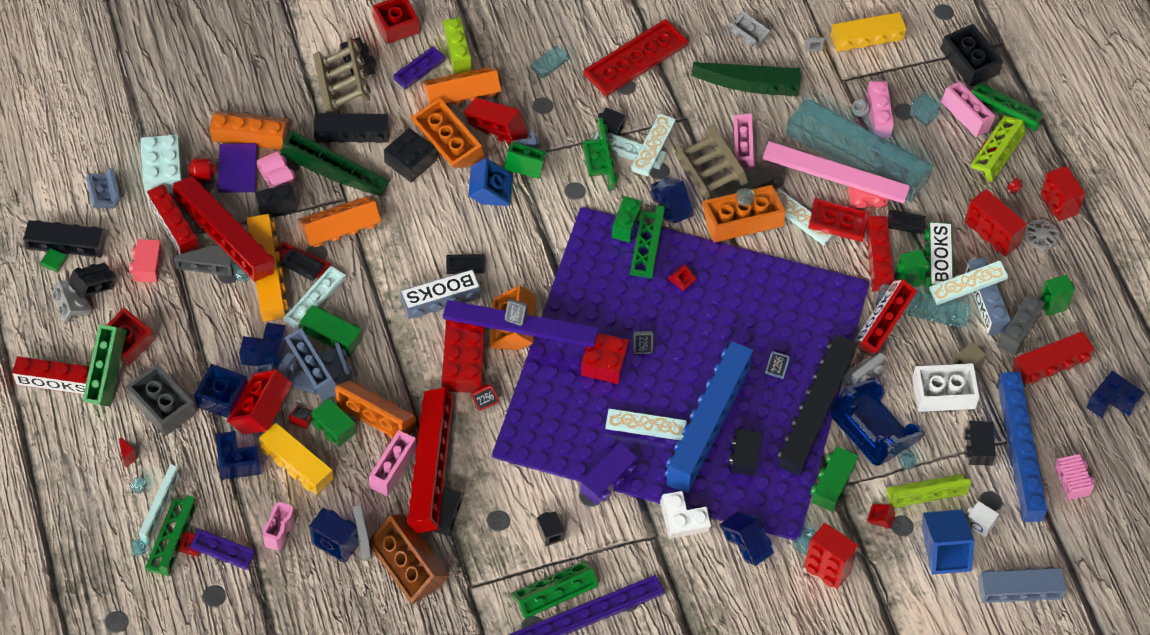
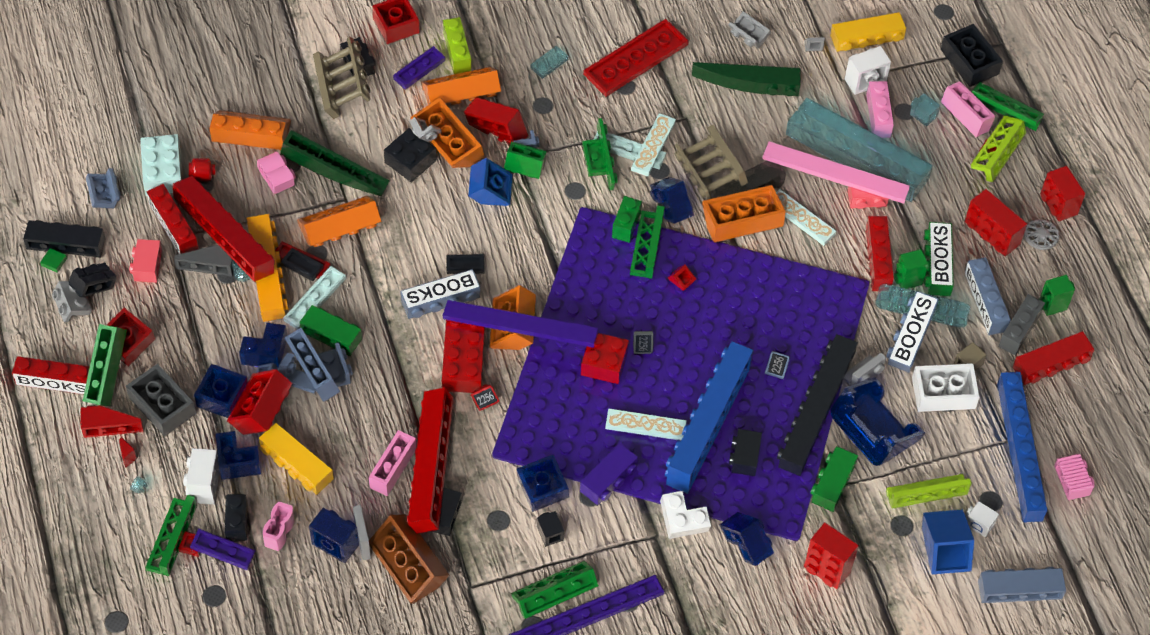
clear light blue hinge [131,539,146,556] -> none
light aqua tile [139,464,180,544] -> none
dark purple tile [218,143,257,193] -> none
black brick [255,183,297,217] -> none
slope [289,406,312,429] -> none
green brick [311,399,357,447] -> none
black brick [314,113,389,143] -> none
orange slope [335,380,416,438] -> none
slope [505,299,528,326] -> none
black brick [596,107,626,136] -> none
bright pink brick [734,114,756,172] -> none
clear light blue plate [736,188,755,206] -> none
clear light blue wheel [793,527,816,555] -> none
red tile [808,198,869,242] -> none
light grey plate [852,99,870,117] -> none
red brick [855,279,918,354] -> none
red slope [867,504,895,529] -> none
black tile [887,209,926,235] -> none
clear light blue plate [899,451,916,470] -> none
light aqua tile [929,261,1008,305] -> none
black brick [963,421,996,466] -> none
red plate [1006,177,1023,194] -> none
clear blue brick [1086,371,1145,419] -> none
none -> red slope [80,405,144,438]
none -> white brick [183,448,220,505]
none -> black brick [225,494,248,542]
none -> light grey bracket [409,117,441,142]
none -> clear blue brick [516,454,569,512]
none -> white brick [845,46,891,95]
none -> brick [886,291,938,373]

